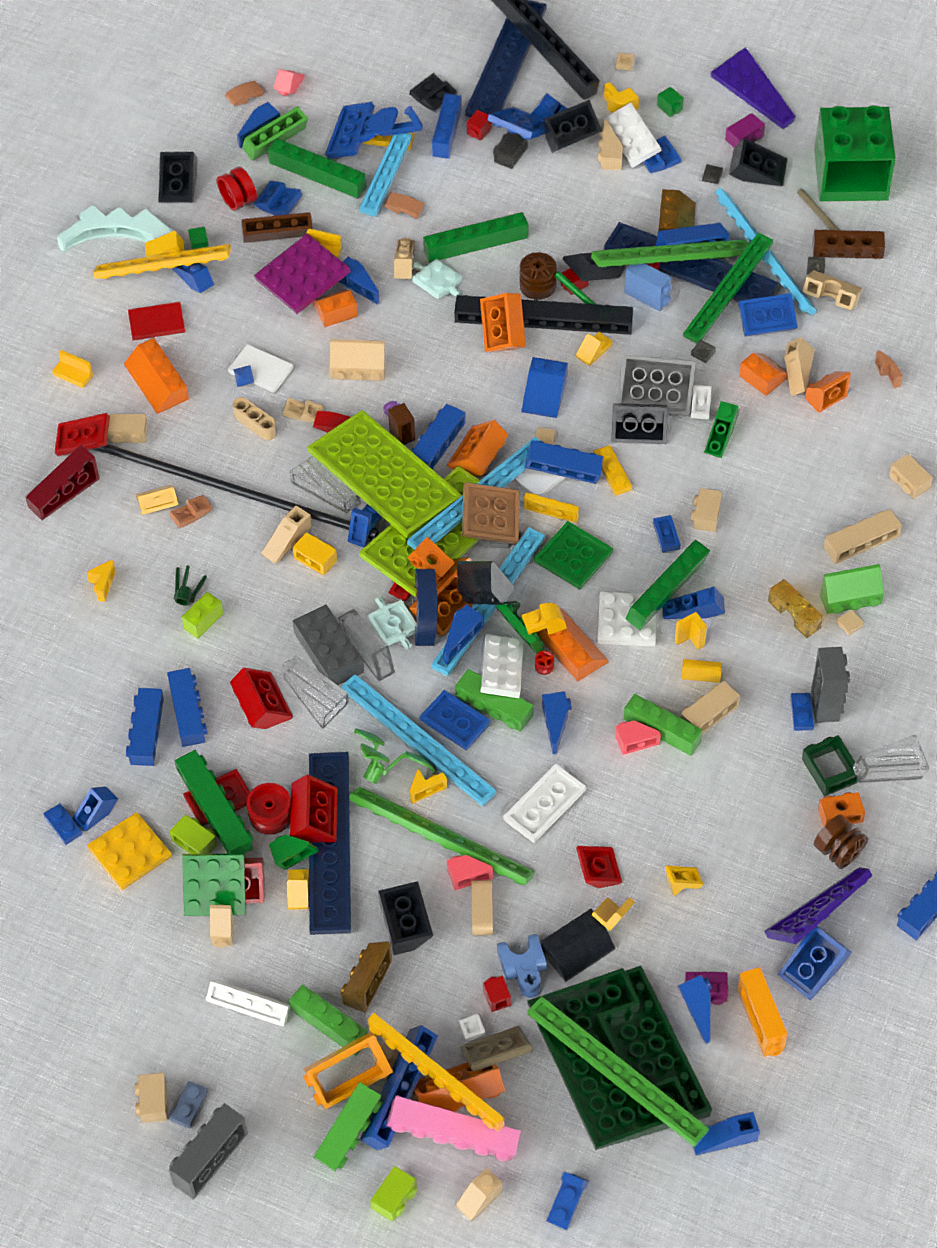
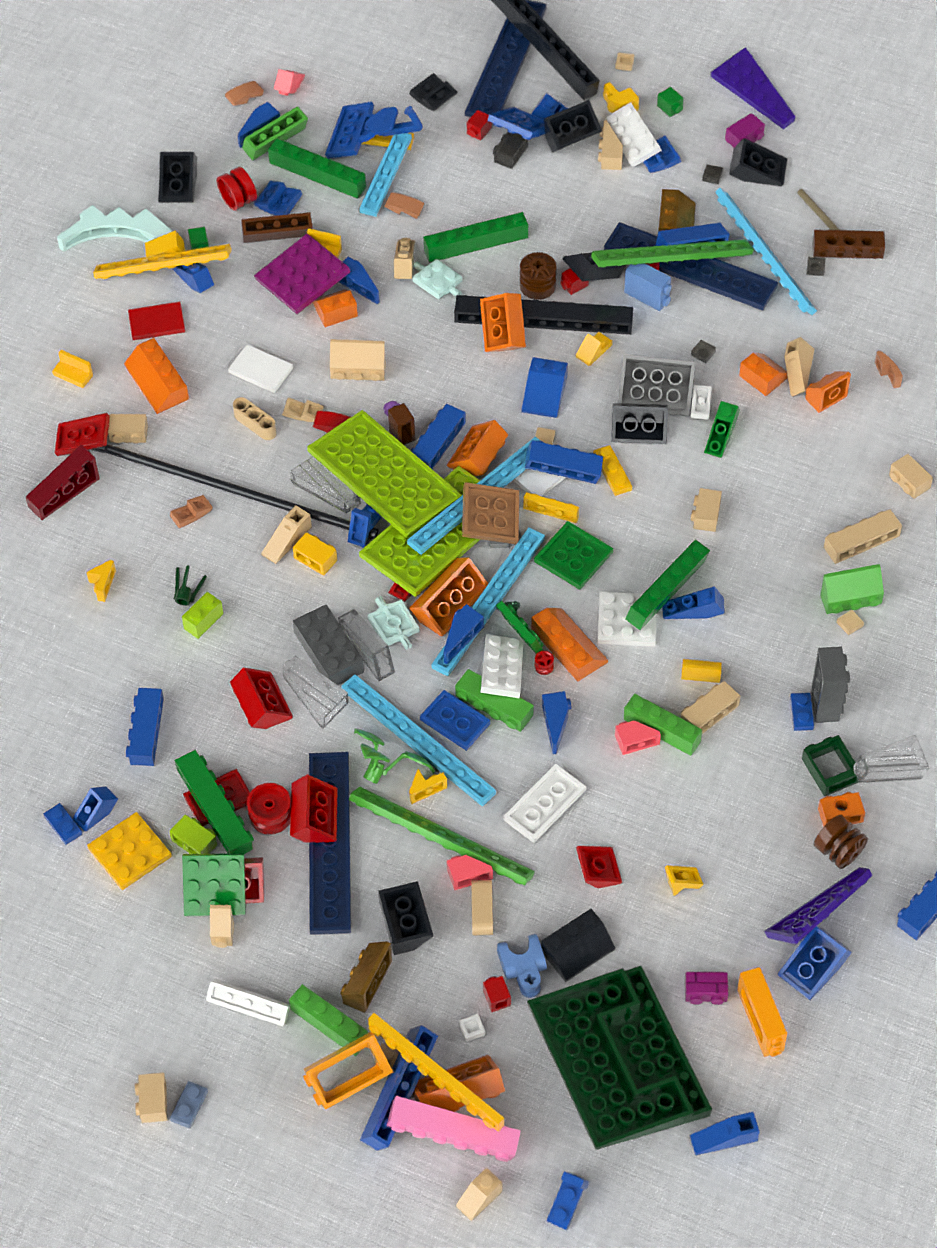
yellow panel [136,485,178,515] -> none
blue brick [167,668,208,747] -> none
dark grey brick [169,1103,248,1200] -> none
blue slope [233,365,254,387] -> none
green slope [268,835,319,870] -> none
yellow slope [287,869,309,910] -> none
bright green brick [313,1082,382,1172] -> none
lime brick [370,1166,418,1222] -> none
orange brick [407,537,455,582] -> none
dark blue slope [415,569,437,646] -> none
blue brick [432,93,462,159] -> none
black slope [457,561,515,605] -> none
dark tan tile [460,1026,533,1072] -> none
yellow brick [521,603,567,635] -> none
bright green plate [527,996,709,1147] -> none
green bar [554,271,596,304] -> none
yellow panel [592,897,635,931] -> none
blue plate [653,515,681,553] -> none
yellow panel [675,612,707,650] -> none
blue slope [677,975,712,1044] -> none
green plate [683,232,773,345] -> none
blue plate [738,293,798,337] -> none
clear yellow arch [768,579,823,638] -> none
tan arch [802,270,862,311] -> none
green piece [814,105,896,202] -> none

